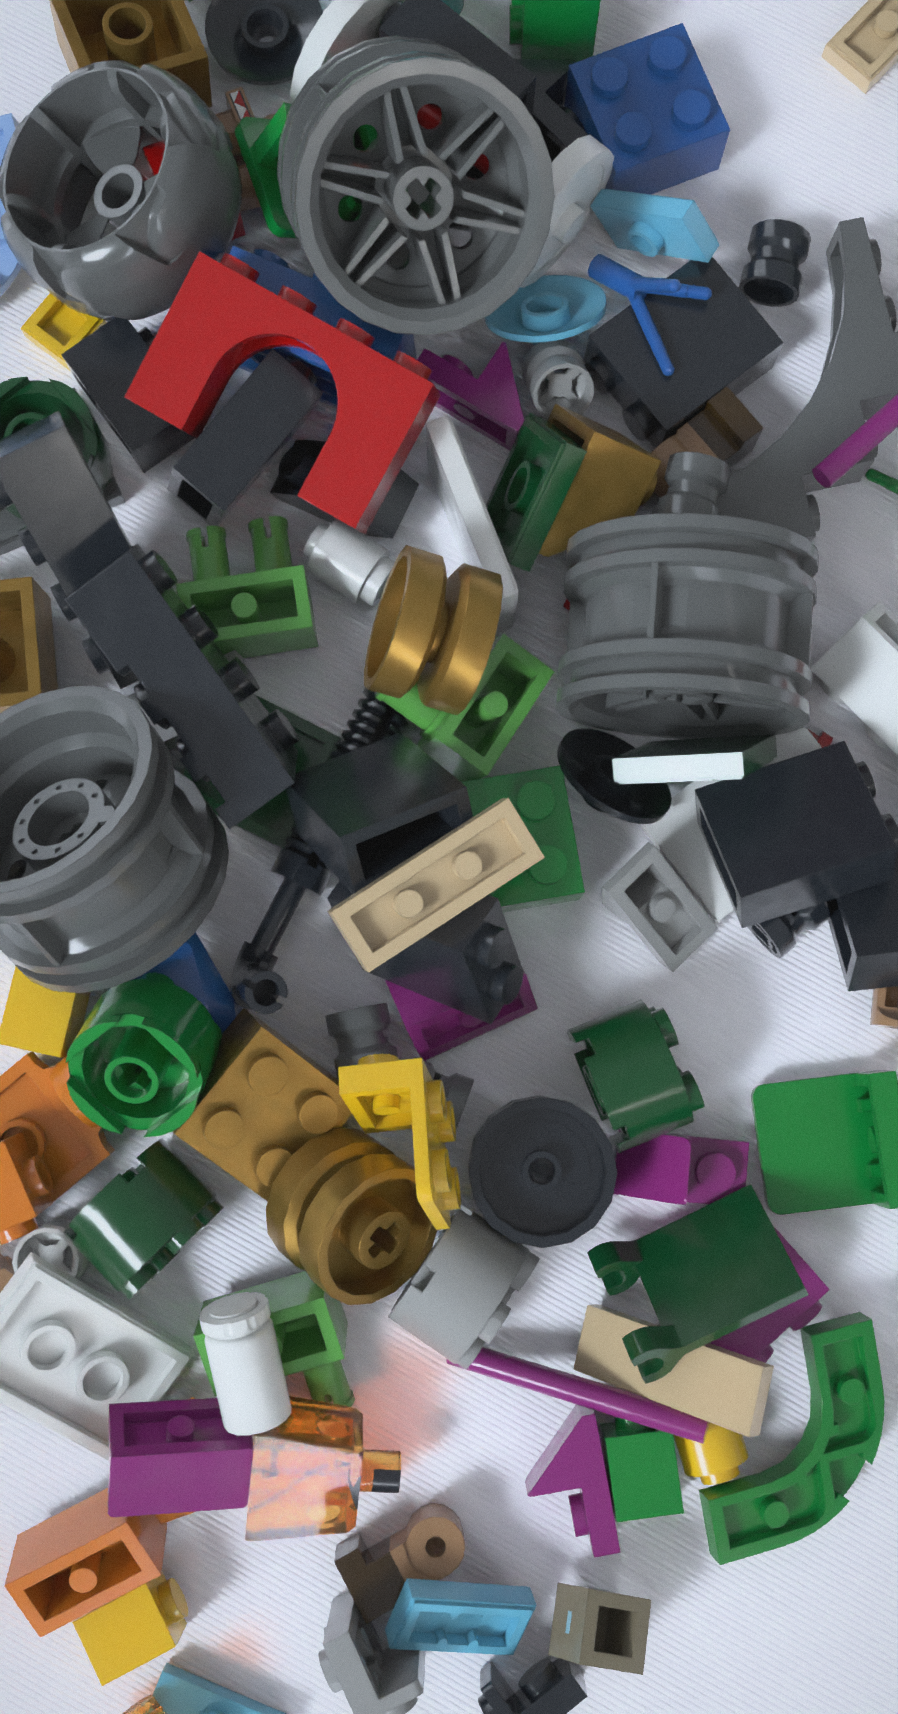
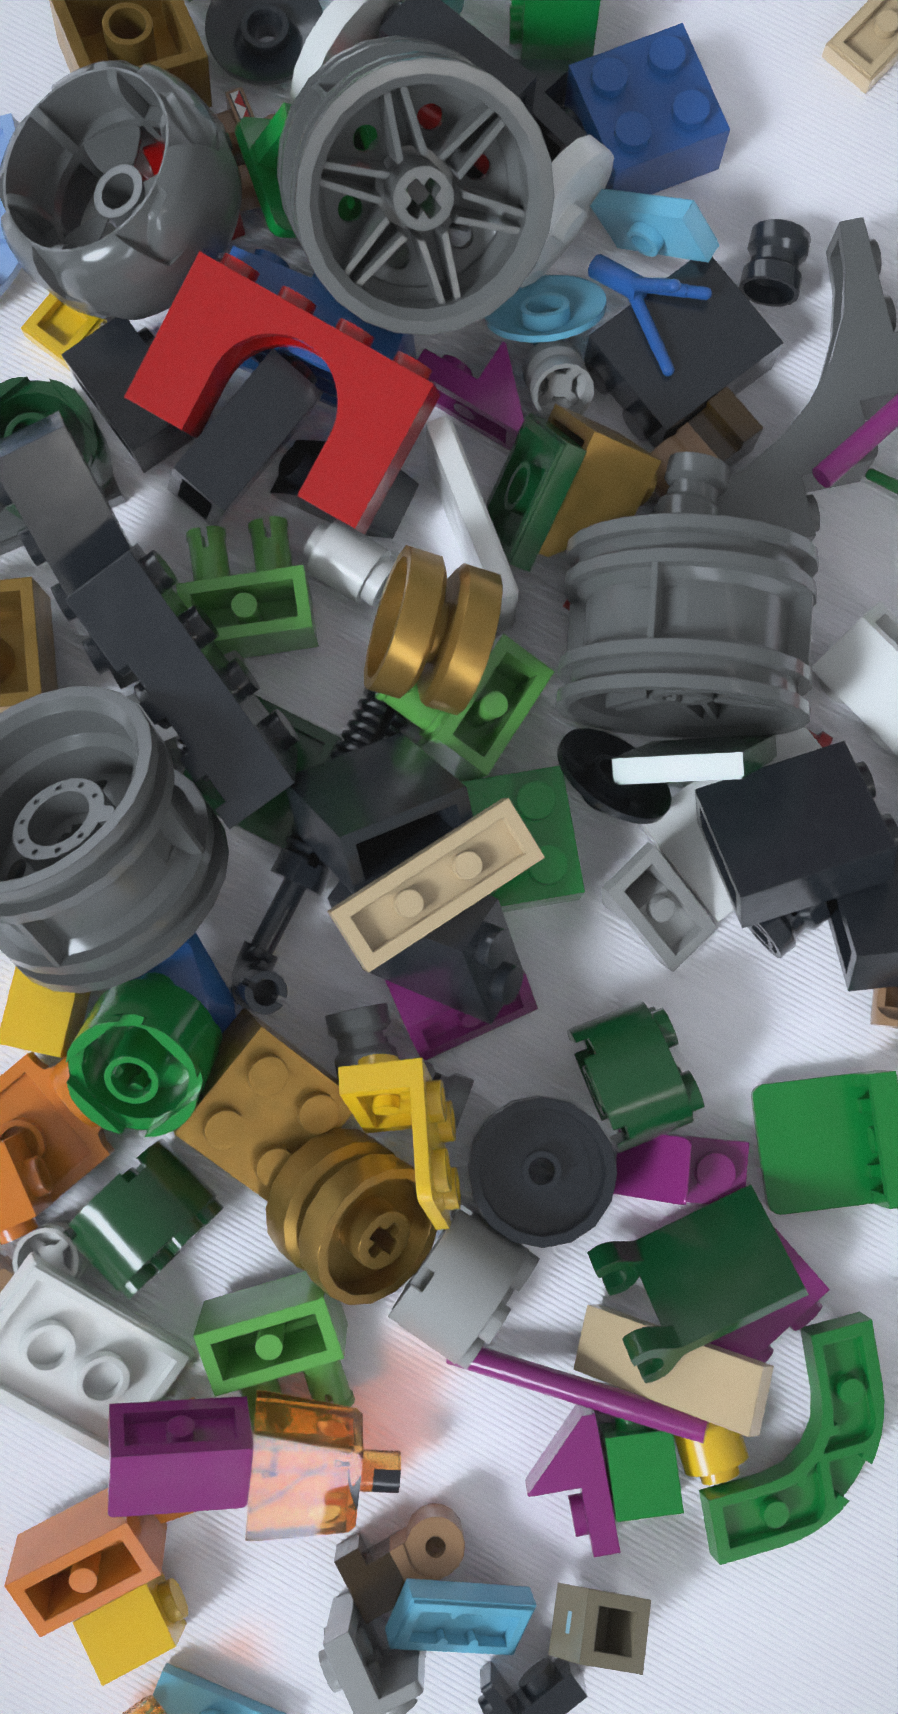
white piece [199,1292,292,1435] -> none

